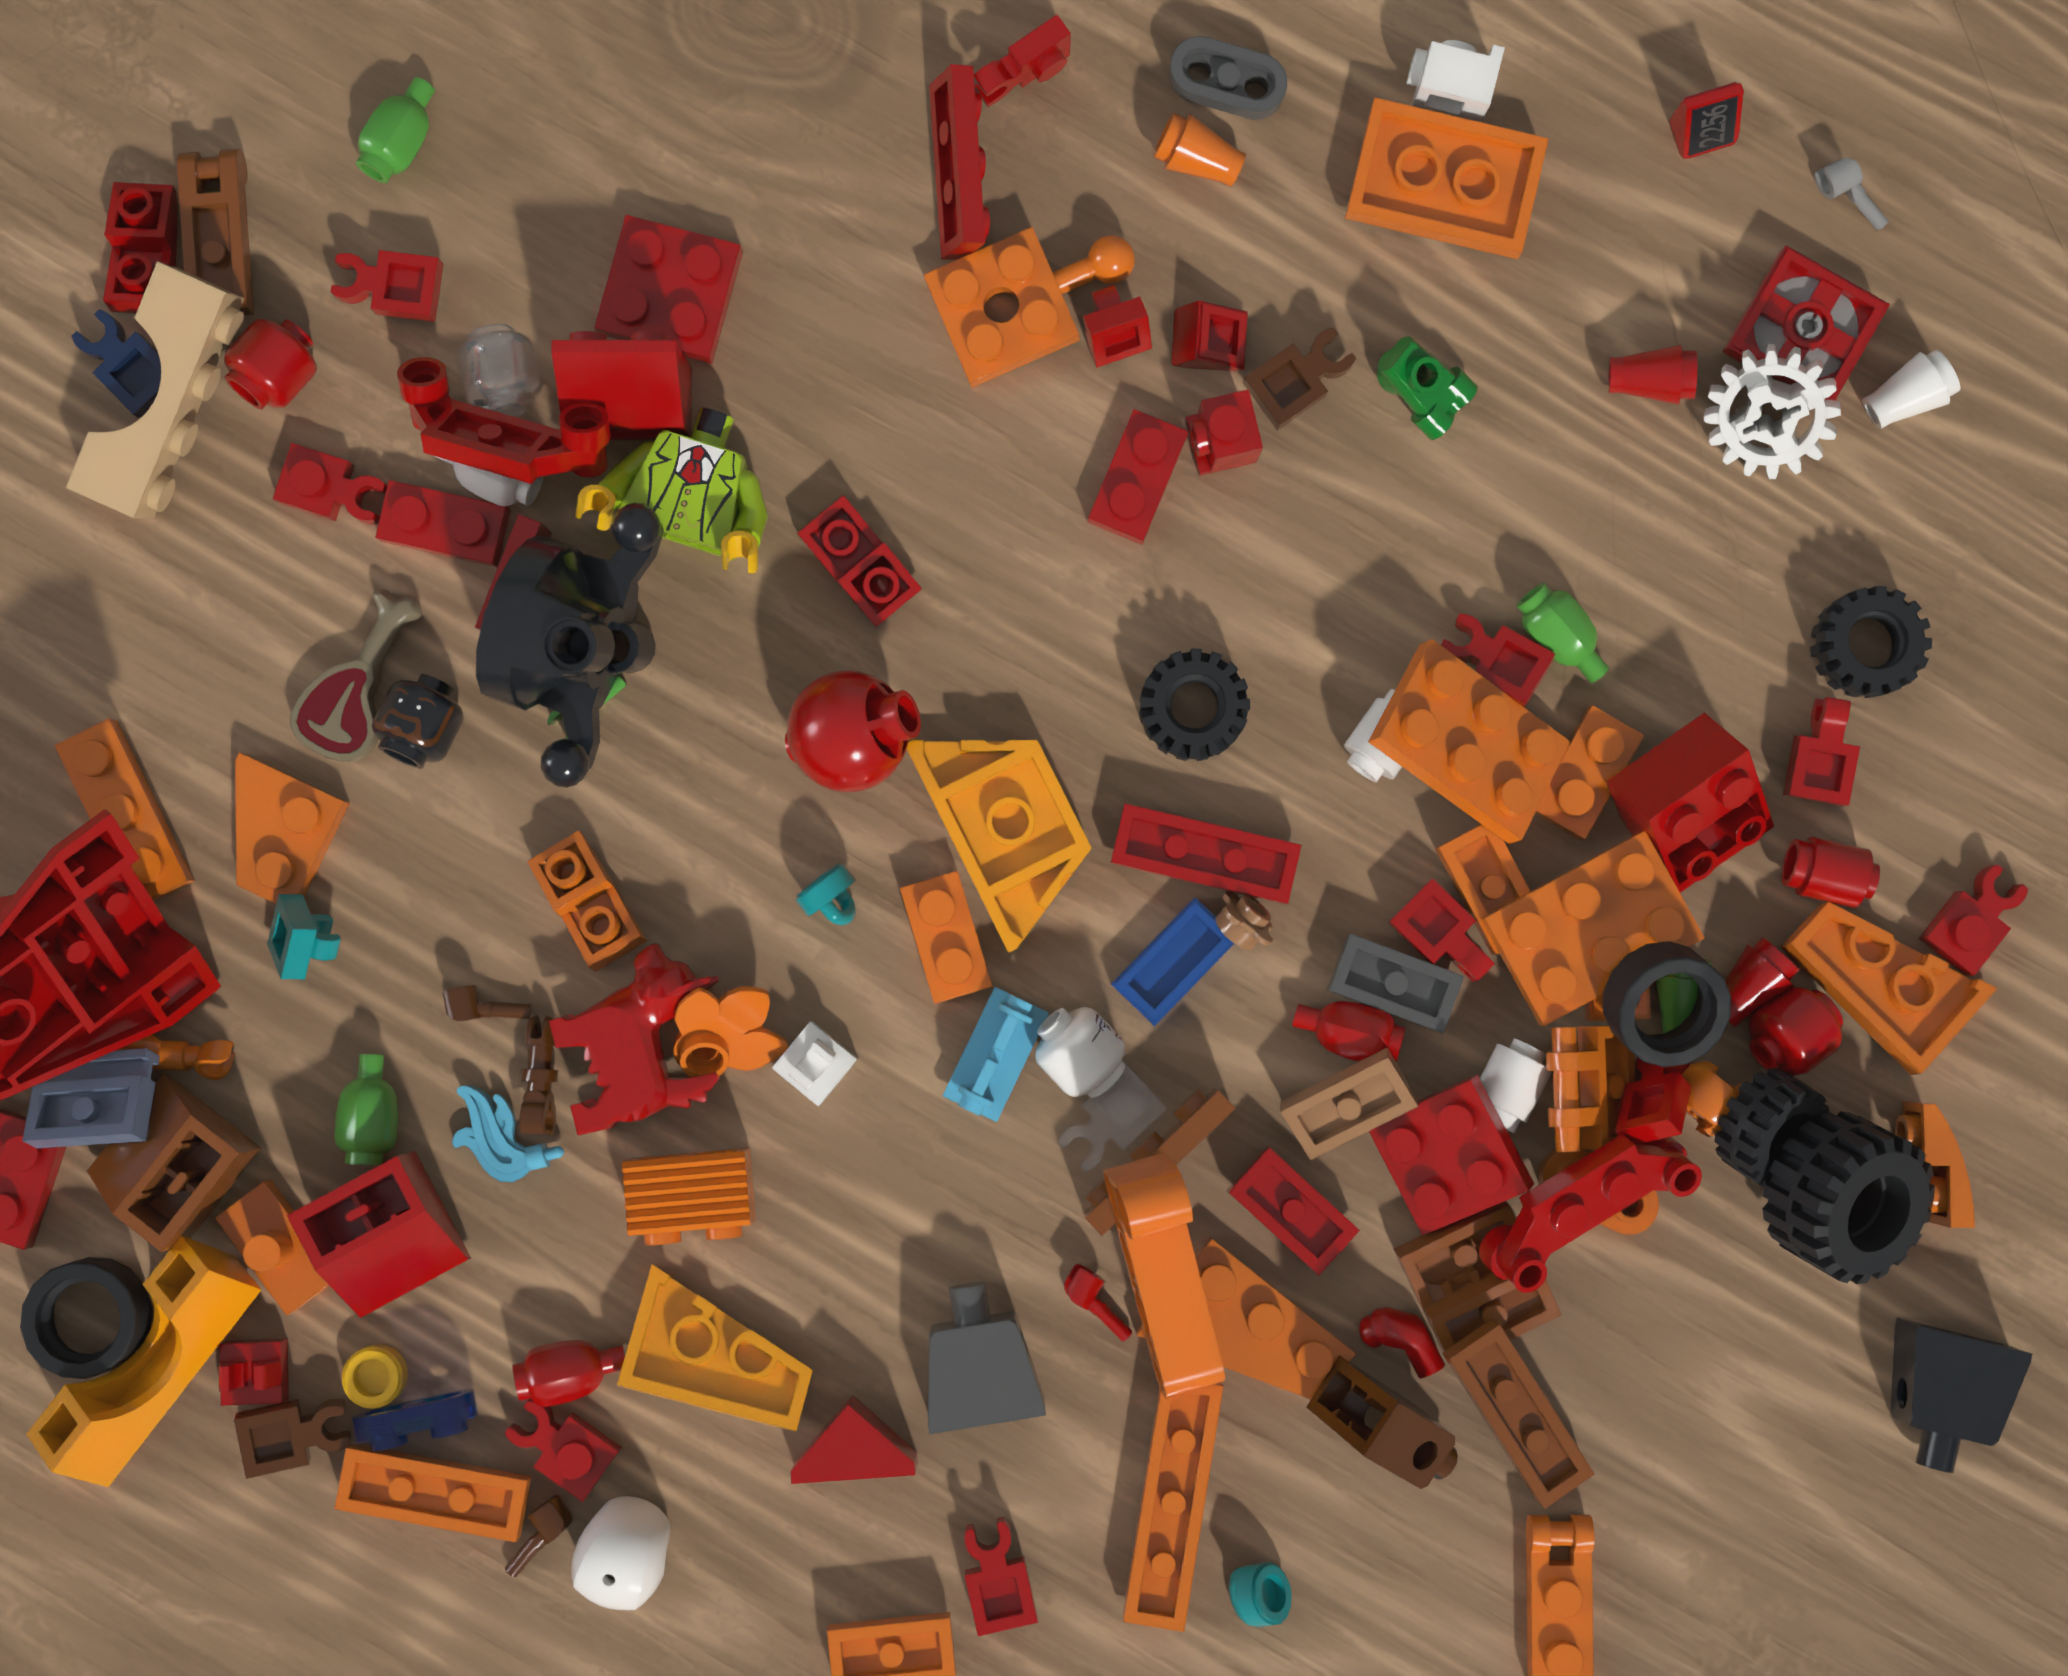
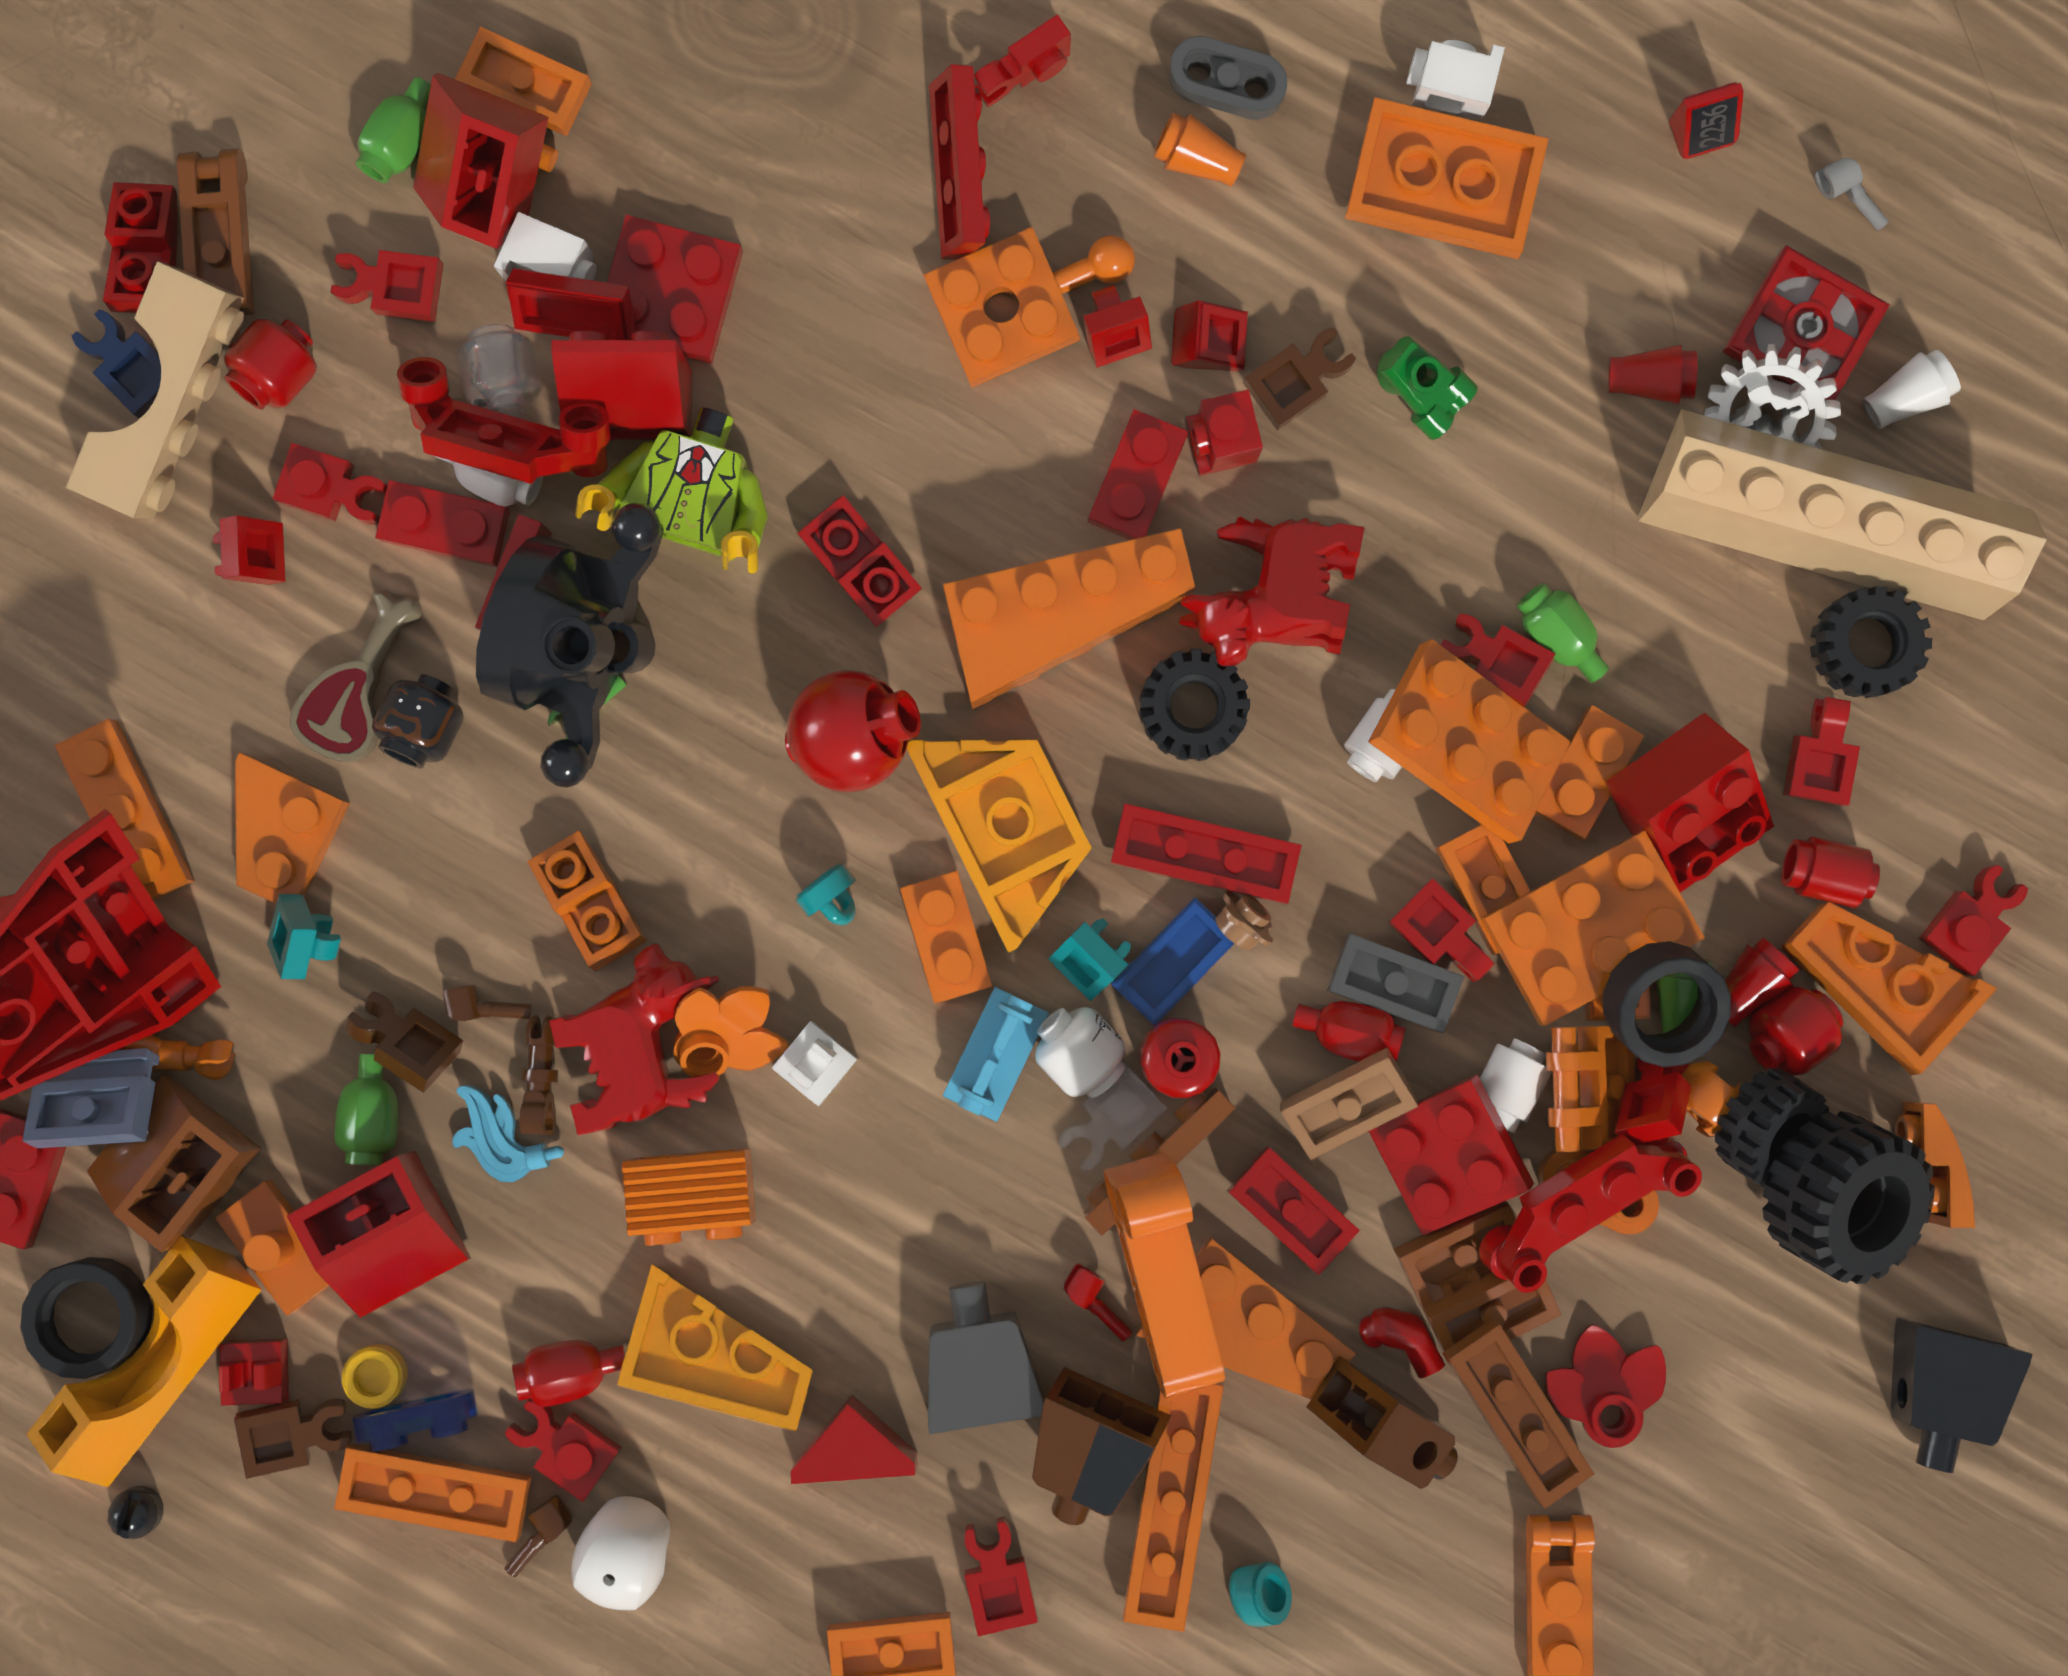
none -> black hinge [107,1486,164,1539]
none -> red tile [213,515,286,585]
none -> reddish brown plate [345,992,463,1093]
none -> red slope [413,73,549,249]
none -> orange plate [455,26,592,172]
none -> white brick [494,212,596,282]
none -> red tile [506,268,635,340]
none -> orange wedge [943,528,1195,711]
none -> reddish brown torso [1032,1367,1171,1525]
none -> teal tile [1048,918,1131,1001]
none -> red head [1139,1018,1221,1098]
none -> red animal [1179,516,1365,666]
none -> red plate [1545,1324,1666,1448]
none -> tan slope [1638,409,2047,621]

